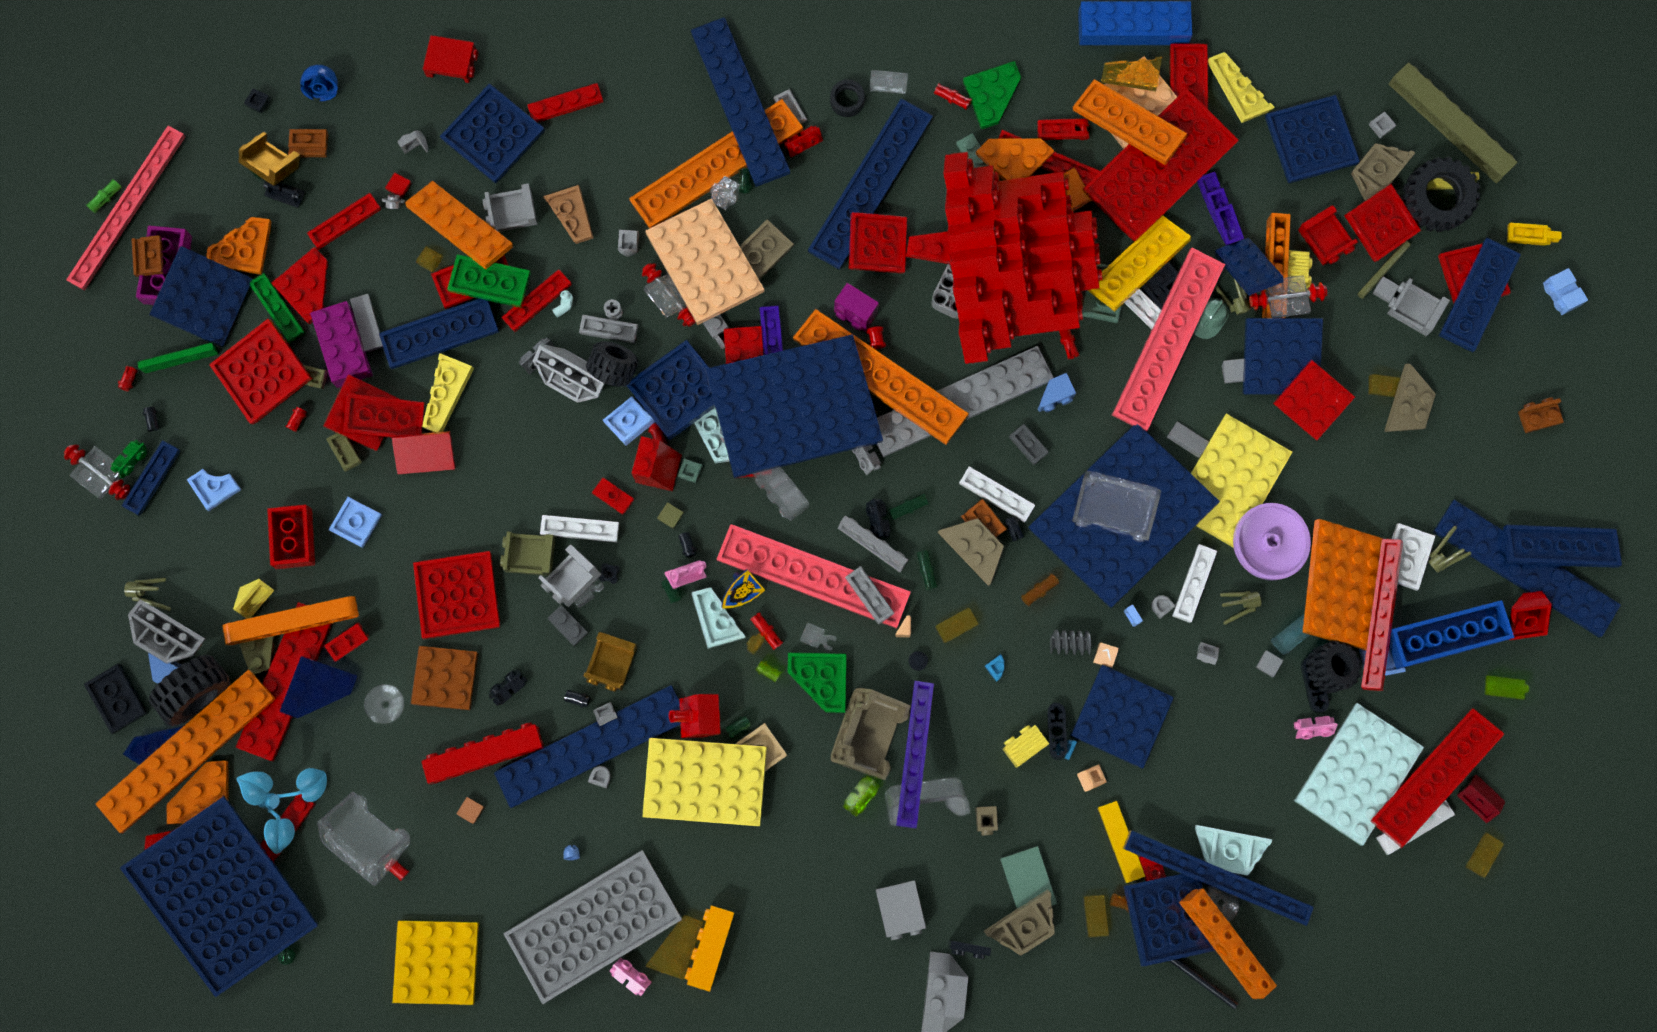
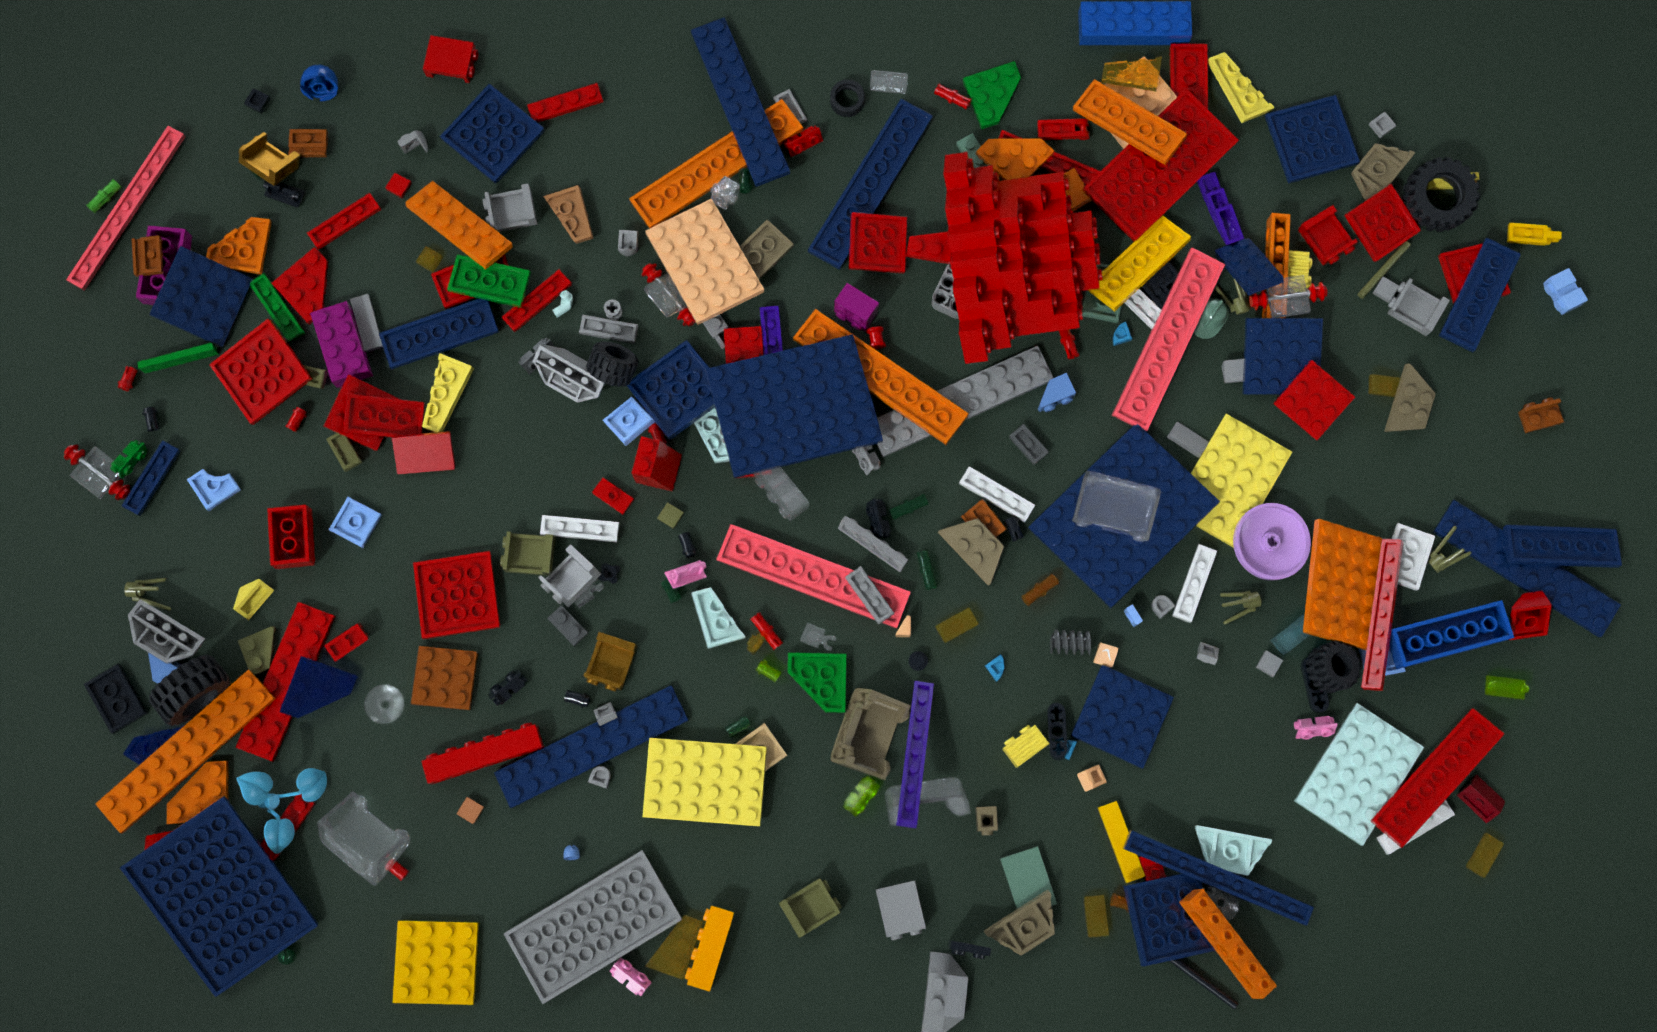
orange beam [222,596,359,645] -> none
light grey plate [382,195,405,209] -> none
red brick [669,694,720,738] -> none
sand green tile [678,459,702,483] -> none
shield [721,569,765,608] -> none
olive brick [1389,62,1518,184] -> none
none -> olive panel [779,878,842,938]
none -> dark azure tile [1113,322,1132,346]

